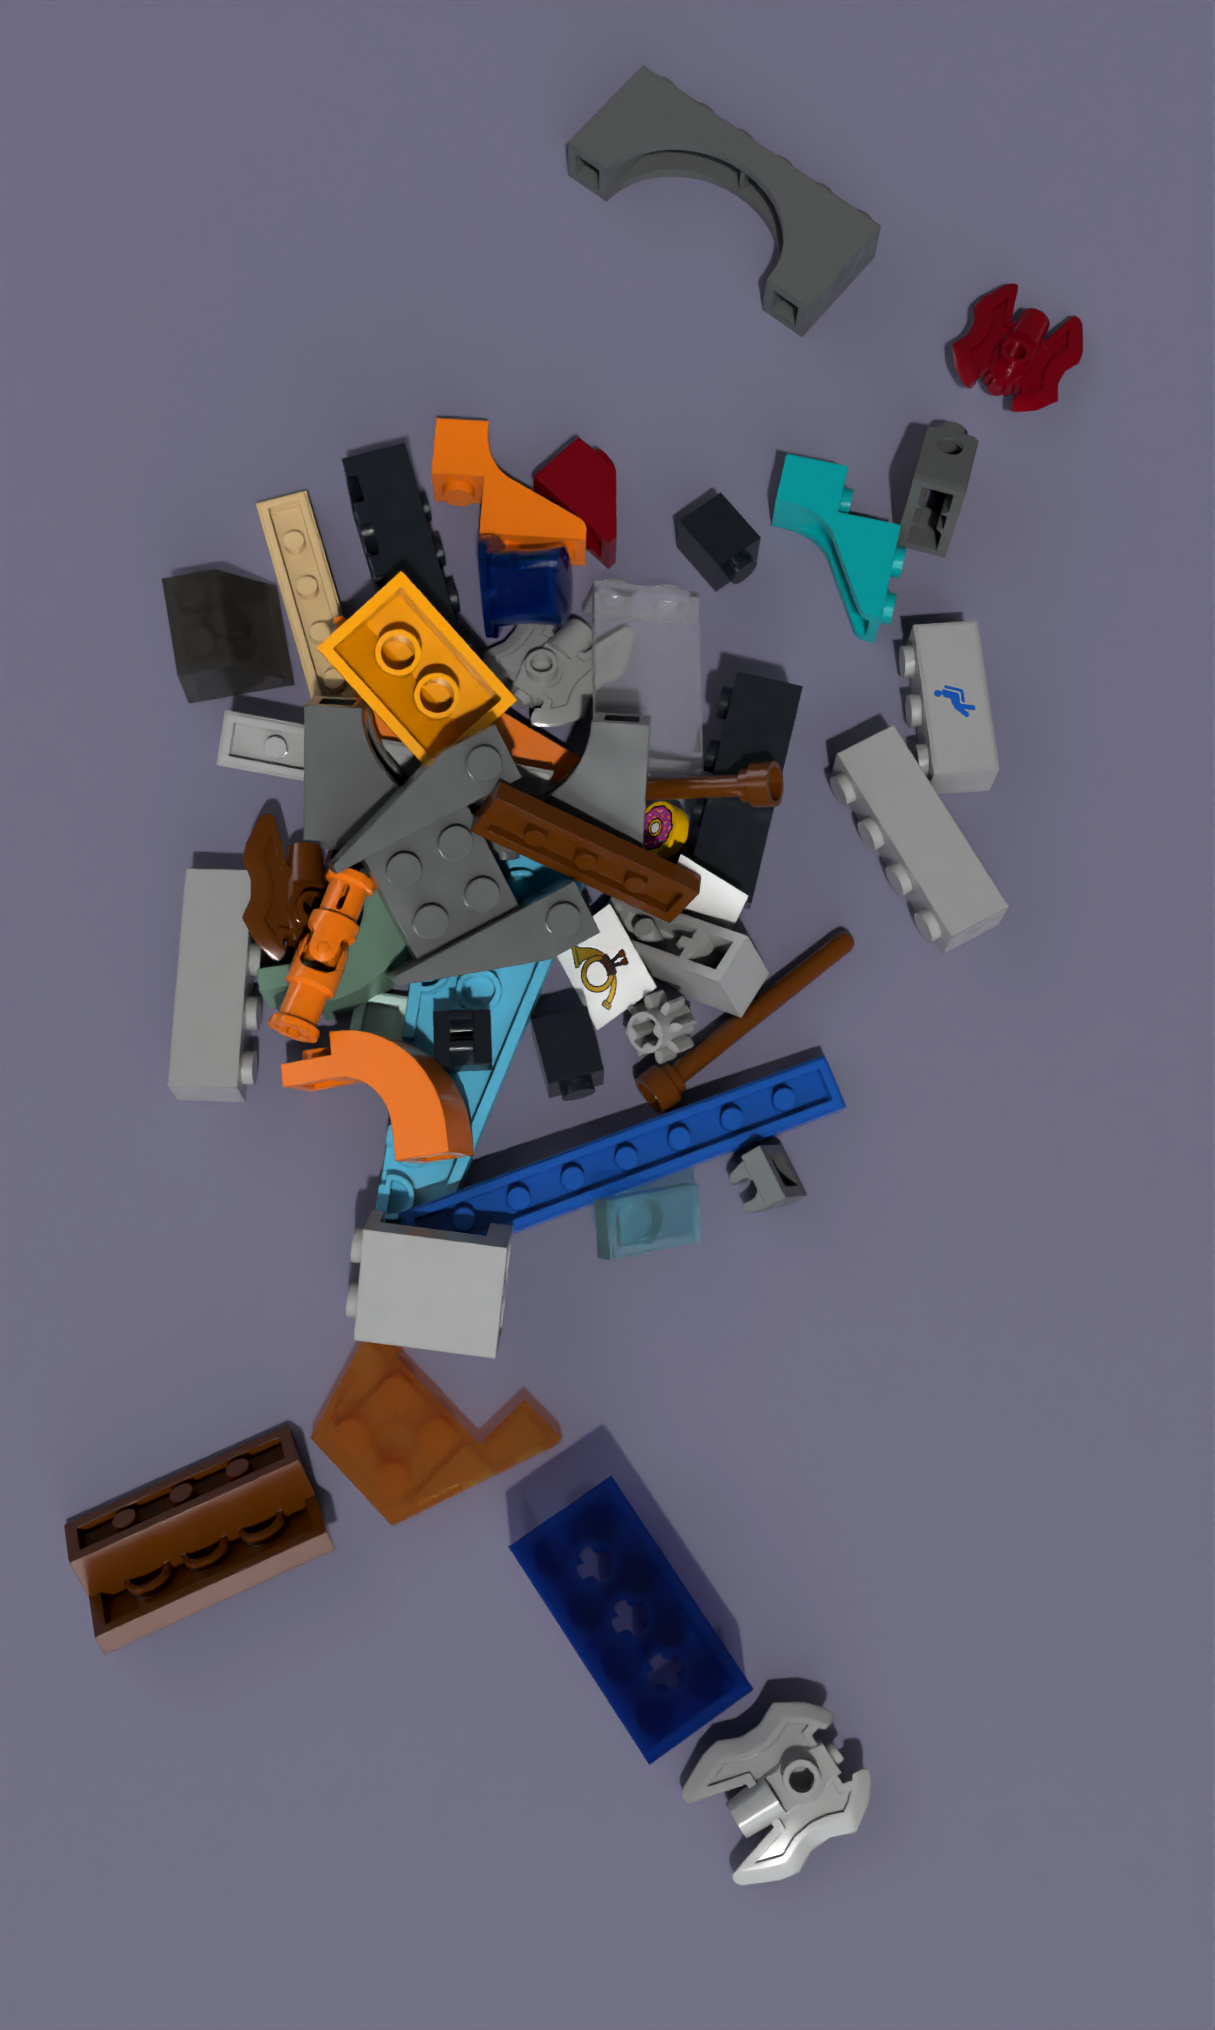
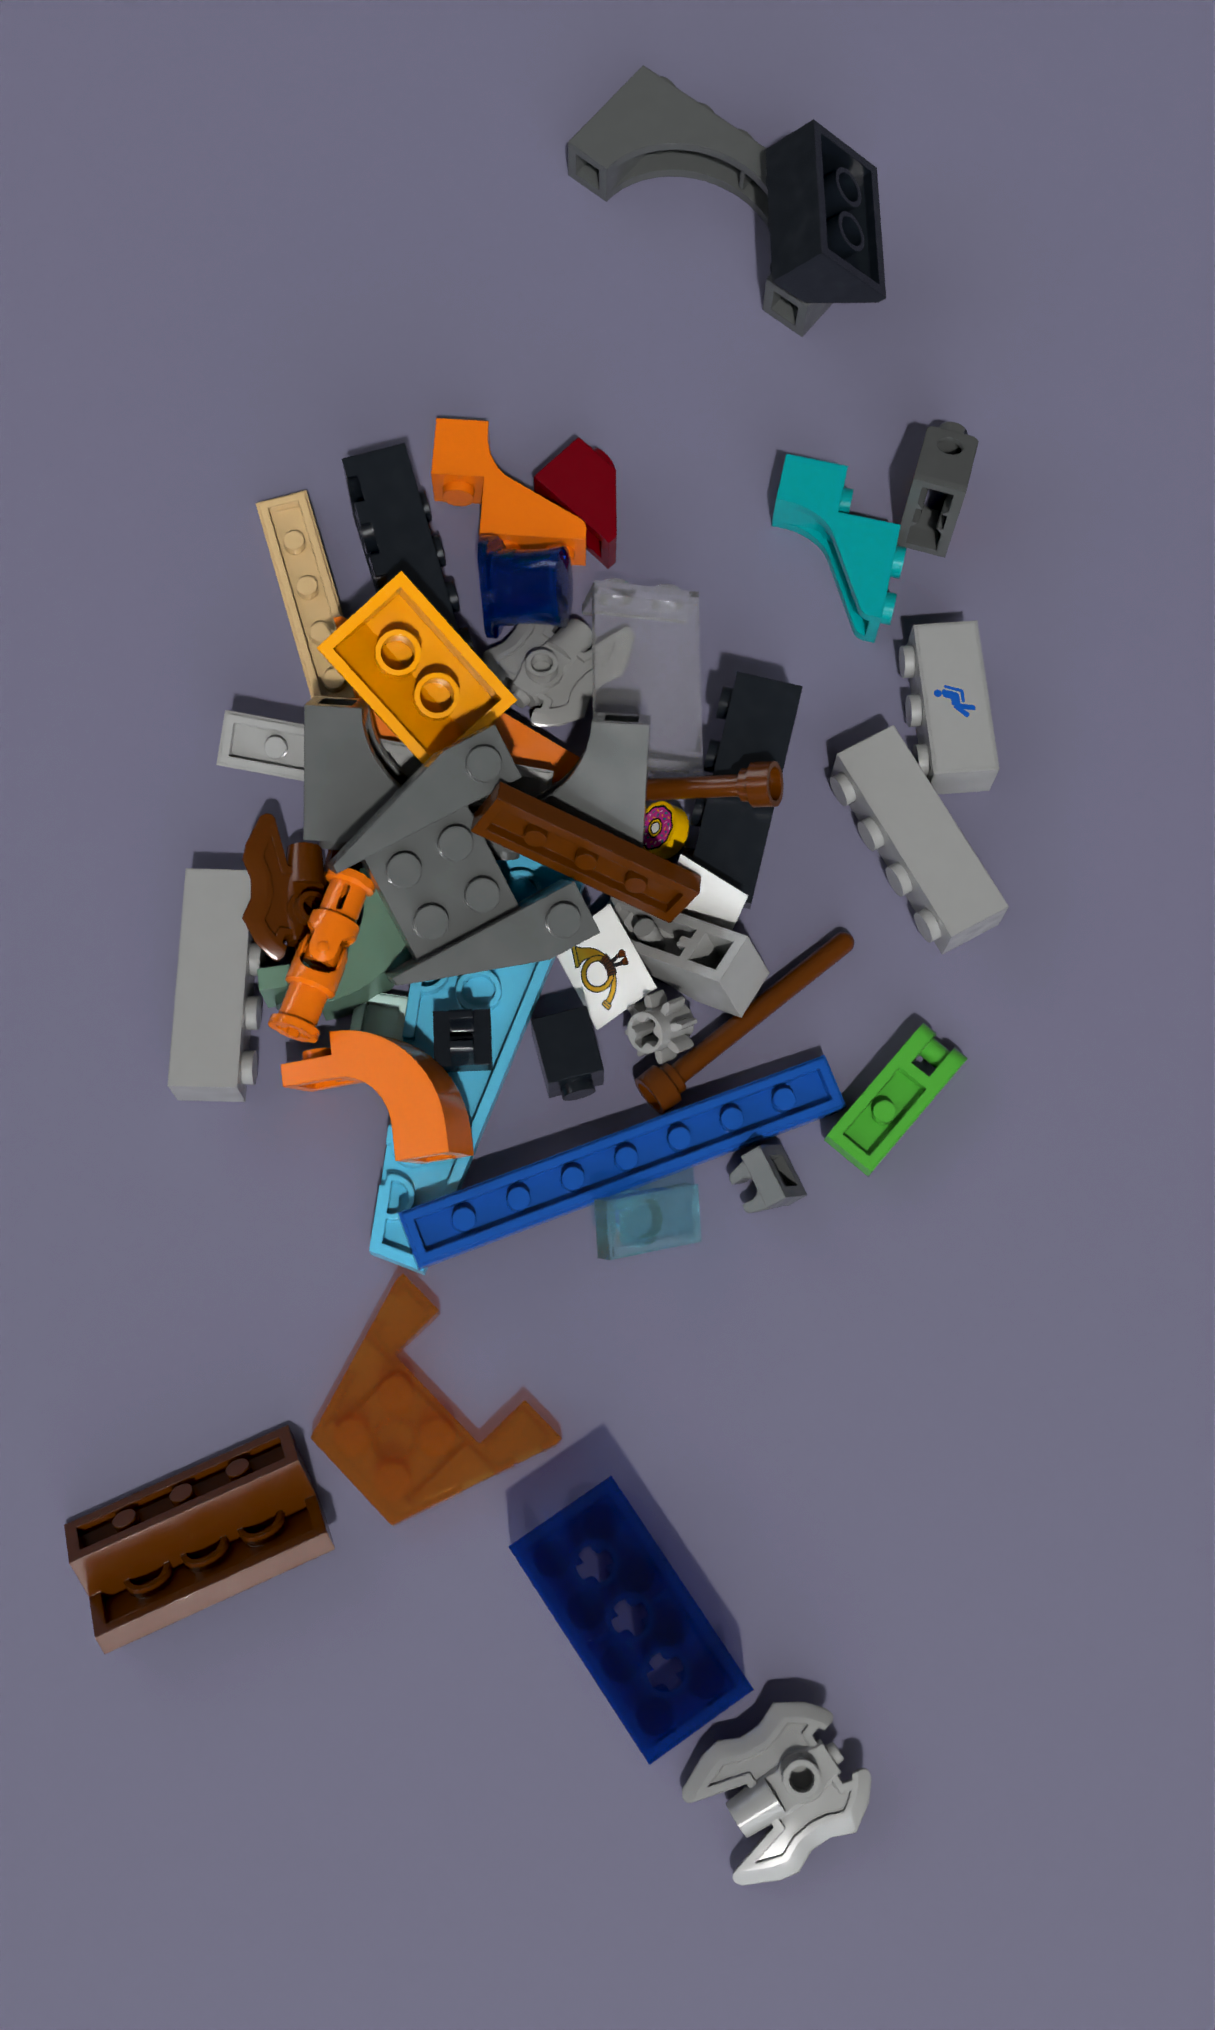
clear smoke slope [162,569,295,704] -> none
light grey panel [346,1210,514,1359] -> none
black brick [677,493,761,592] -> none
dark red piece [952,283,1083,412] -> none
none -> black slope [765,119,886,303]
none -> bright green plate [824,1023,968,1177]

